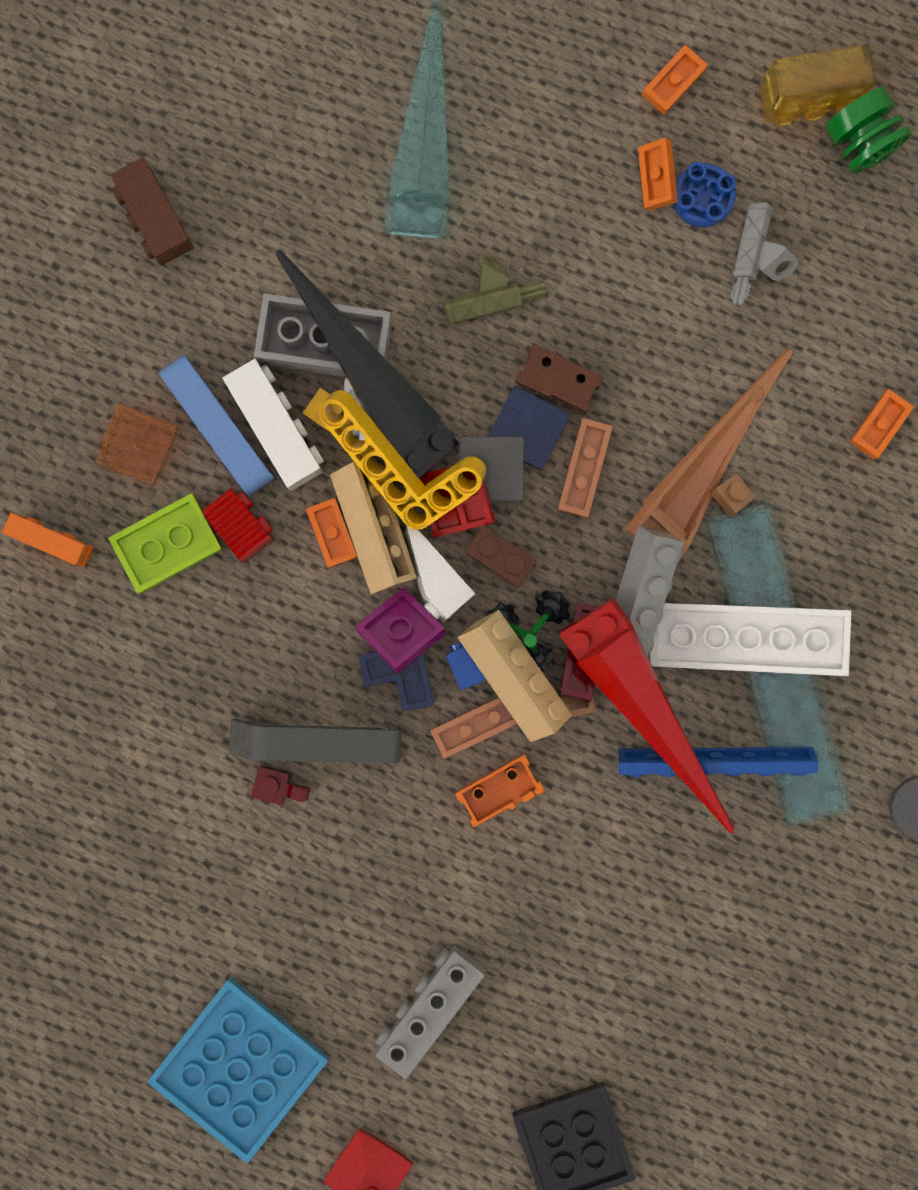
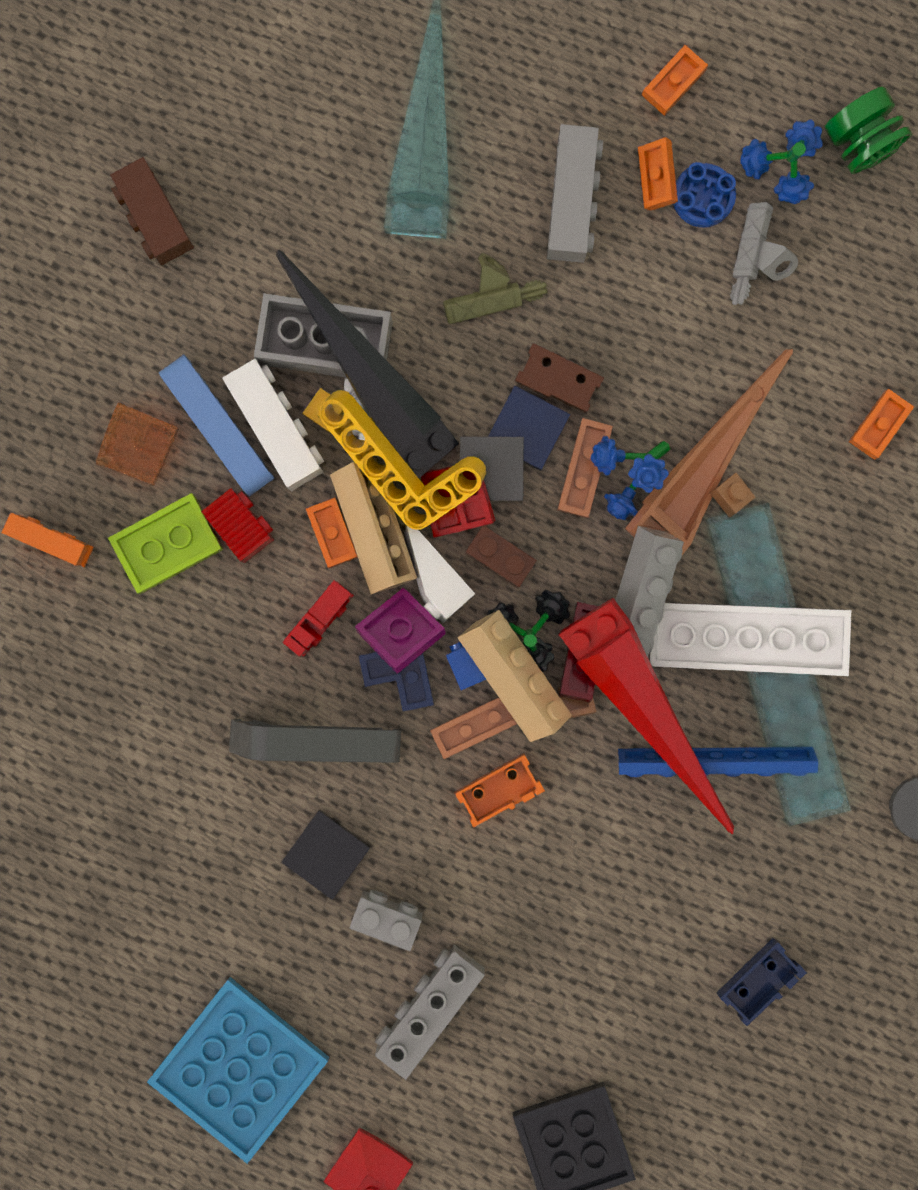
dark red plate [251,766,310,805] -> none
clear yellow piece [759,44,876,126] -> none
none -> black tile [281,809,371,900]
none -> red piece [282,580,354,657]
none -> light grey brick [349,890,423,951]
none -> light grey brick [547,124,603,263]
none -> blue plant [590,436,670,520]
none -> dark blue piece [716,938,807,1026]
none -> blue plant [740,119,823,204]

